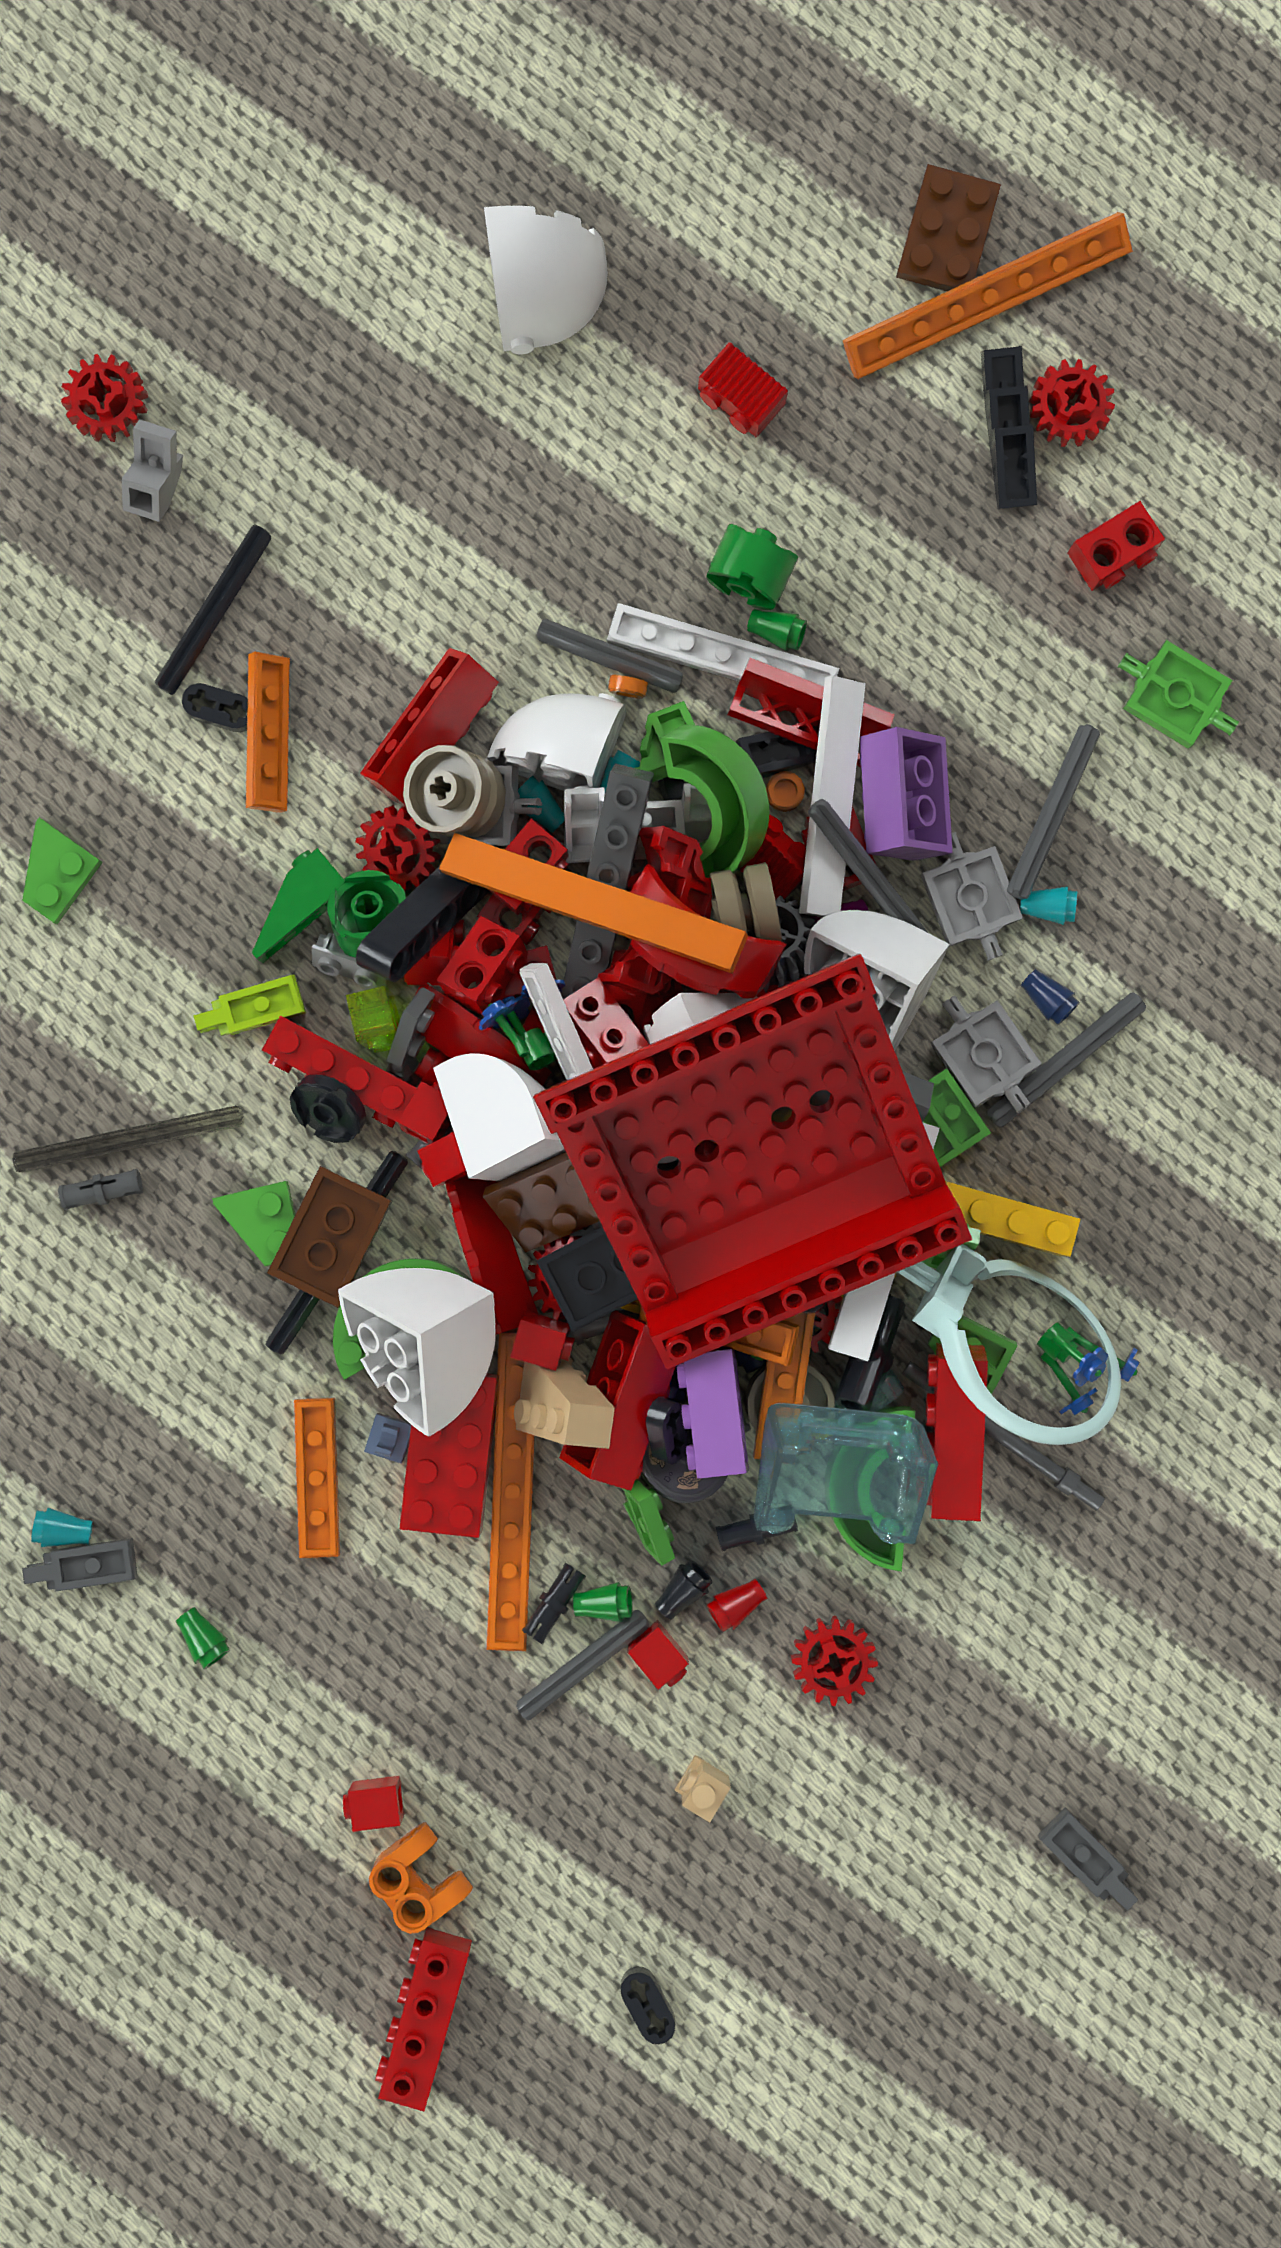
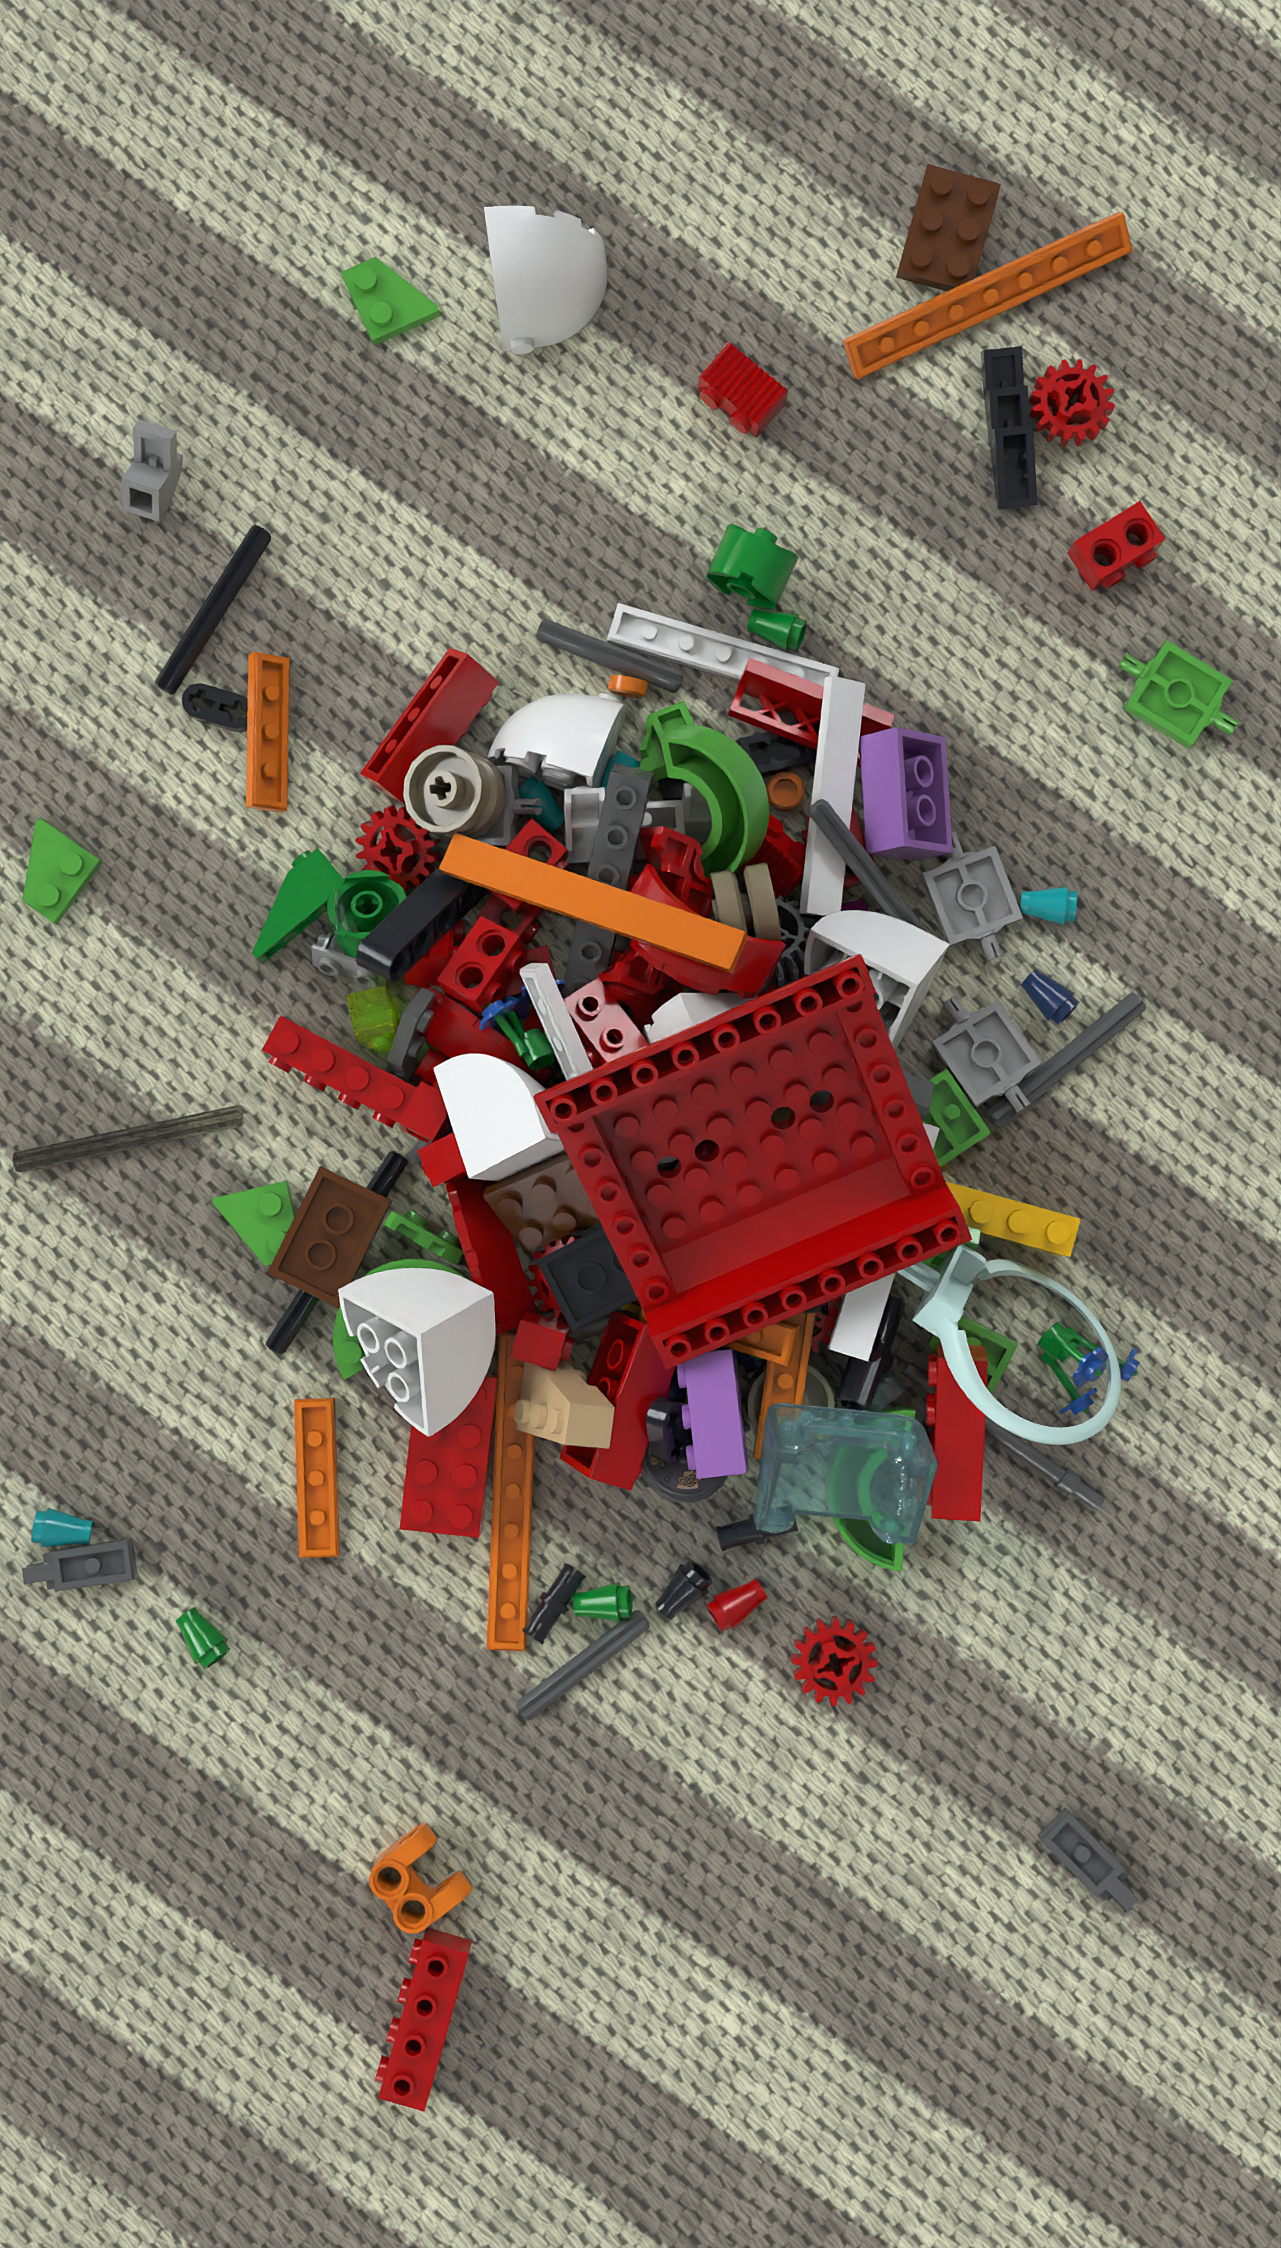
dark grey pin [58,1169,143,1210] -> none
red gear [61,354,148,442] -> none
lime hinge [193,974,306,1036] -> none
black tile [289,1075,367,1143] -> none
red brick [343,1775,404,1832] -> none
sand blue tile [364,1413,411,1464] -> none
bright green wing [621,1480,675,1566] -> none
black beam [621,1966,675,2045] -> none
red brick [627,1620,689,1690] -> none
tan brick [675,1755,731,1823] -> none
dark grey axle [1007,724,1100,900] -> none
none -> bright green wing [341,257,440,345]
none -> bright green wing [384,1209,465,1265]

